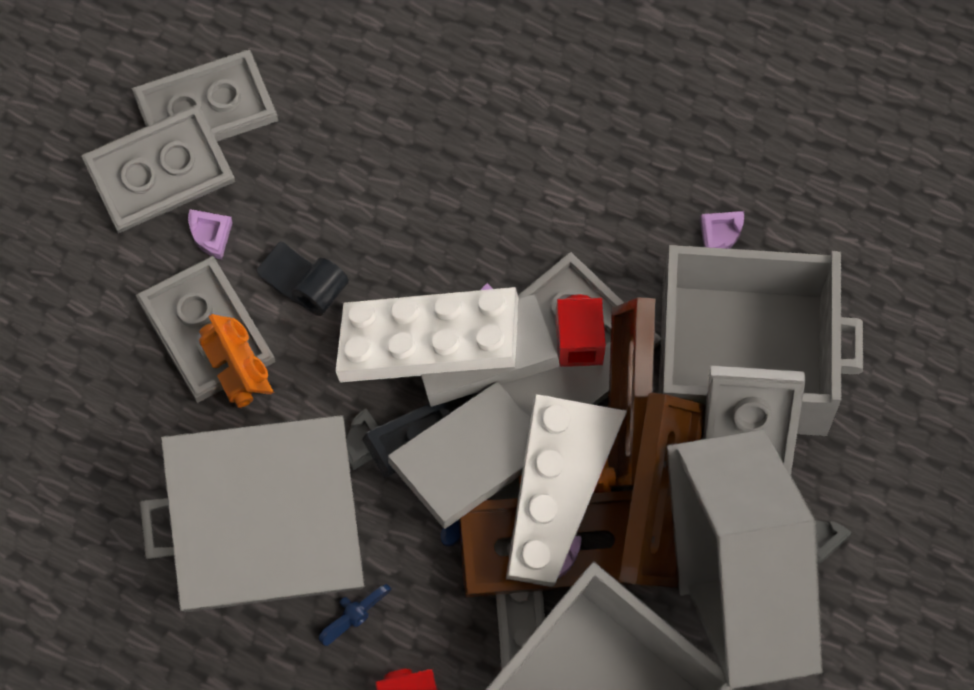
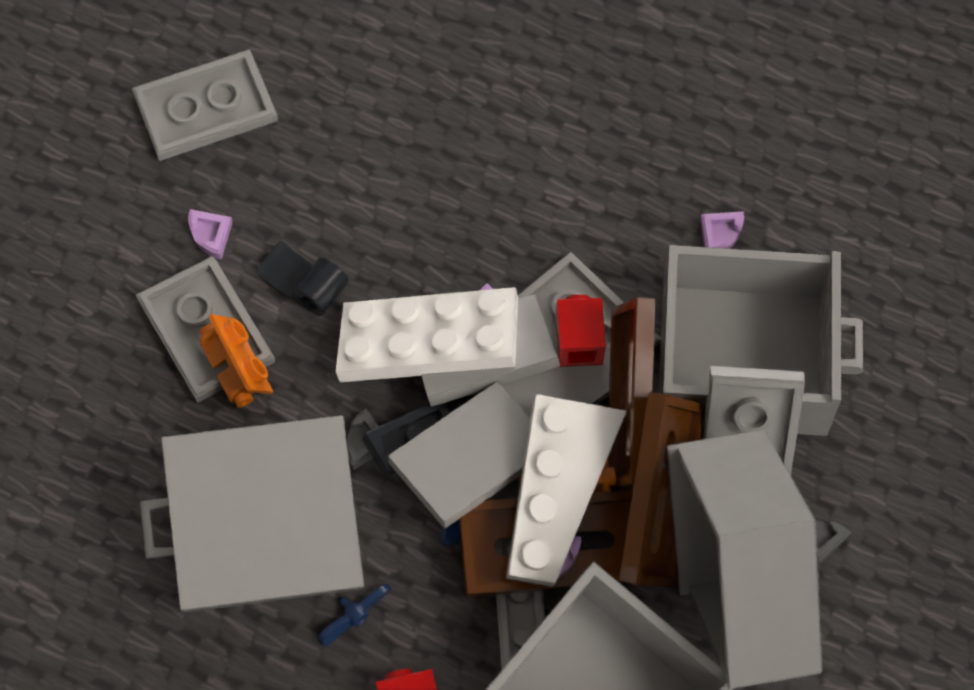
light grey tile [81,104,235,233] -> none

